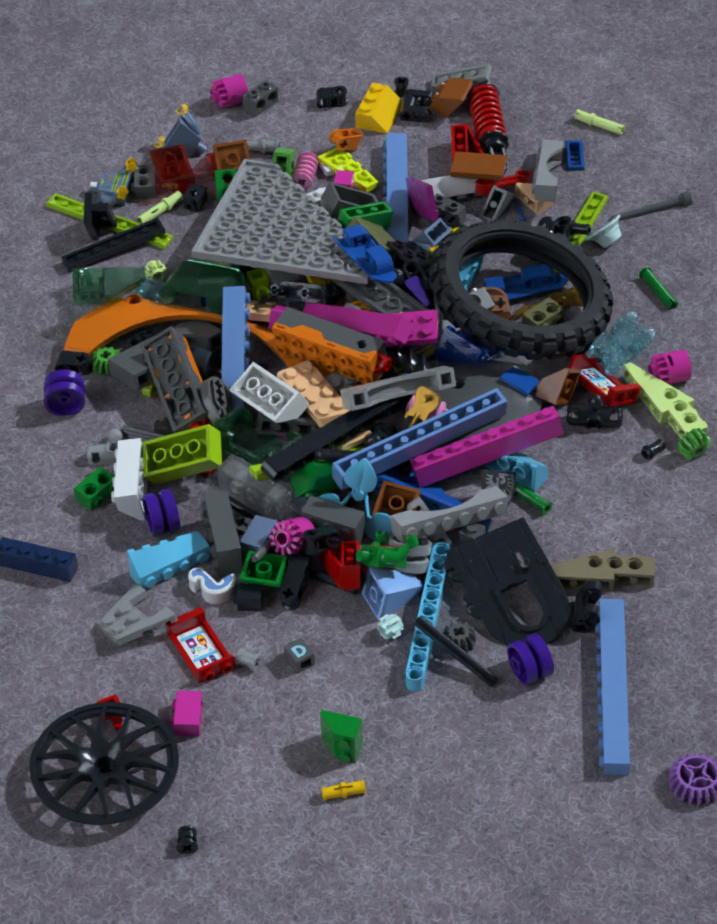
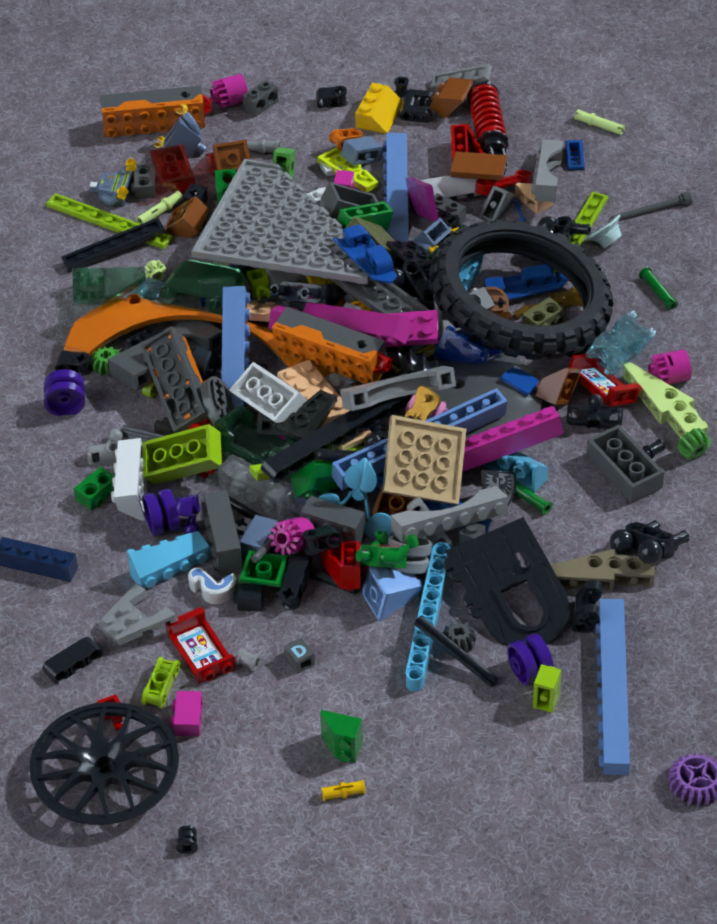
black bracket [83,192,117,240] -> none
bright pink piece [292,151,318,189] -> none
light aqua gear [377,614,404,639] -> none
dark purple slope [404,275,434,310] -> none
none -> black beam [42,637,103,684]
none -> orange piece [100,86,212,137]
none -> lime piece [141,656,180,709]
none -> dark orange slope [164,196,210,238]
none -> dark purple piece [175,494,200,534]
none -> pearl dark grey wing [276,390,338,440]
none -> sand blue brick [341,136,383,165]
none -> tan plate [382,415,466,505]
none -> lime brick [533,664,561,713]
none -> dark grey brick [587,425,664,503]
none -> black piece [609,520,689,564]

